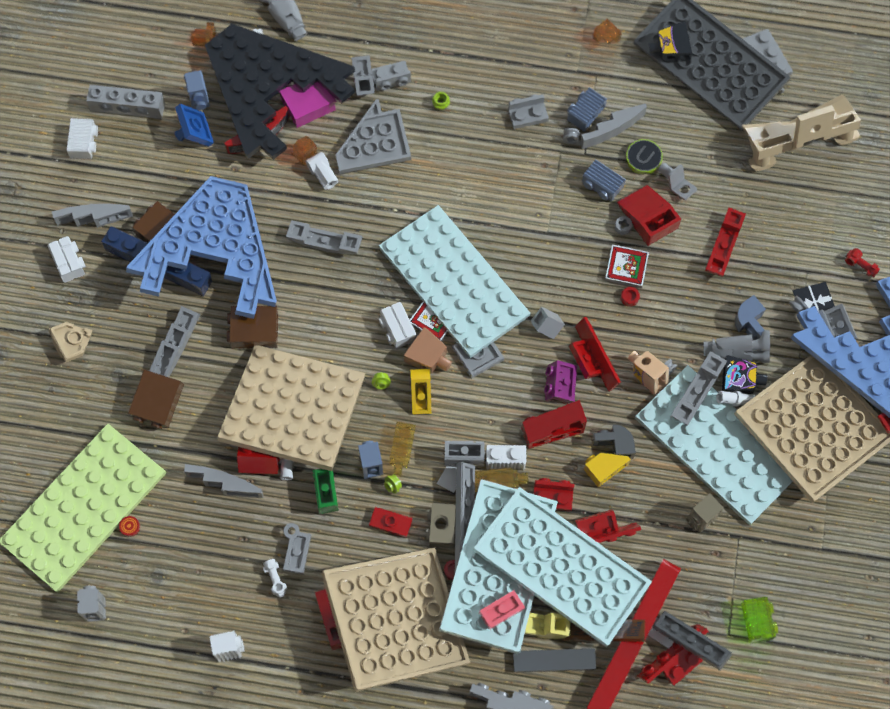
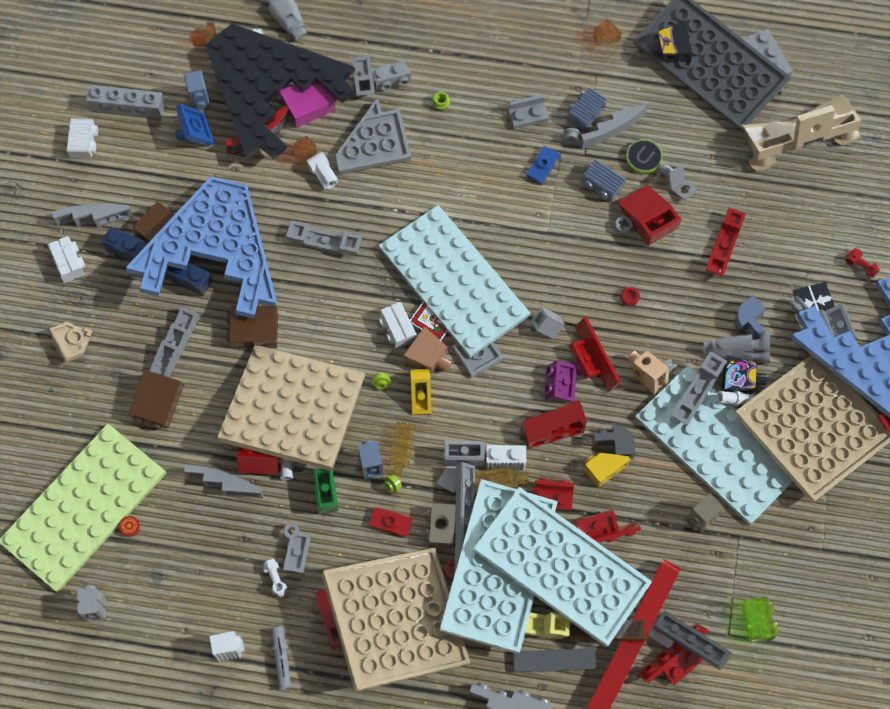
coral plate [479,590,525,630] -> none
tile [605,245,649,288] -> none
none -> light grey pin [271,626,292,690]
none -> blue plate [526,146,560,185]

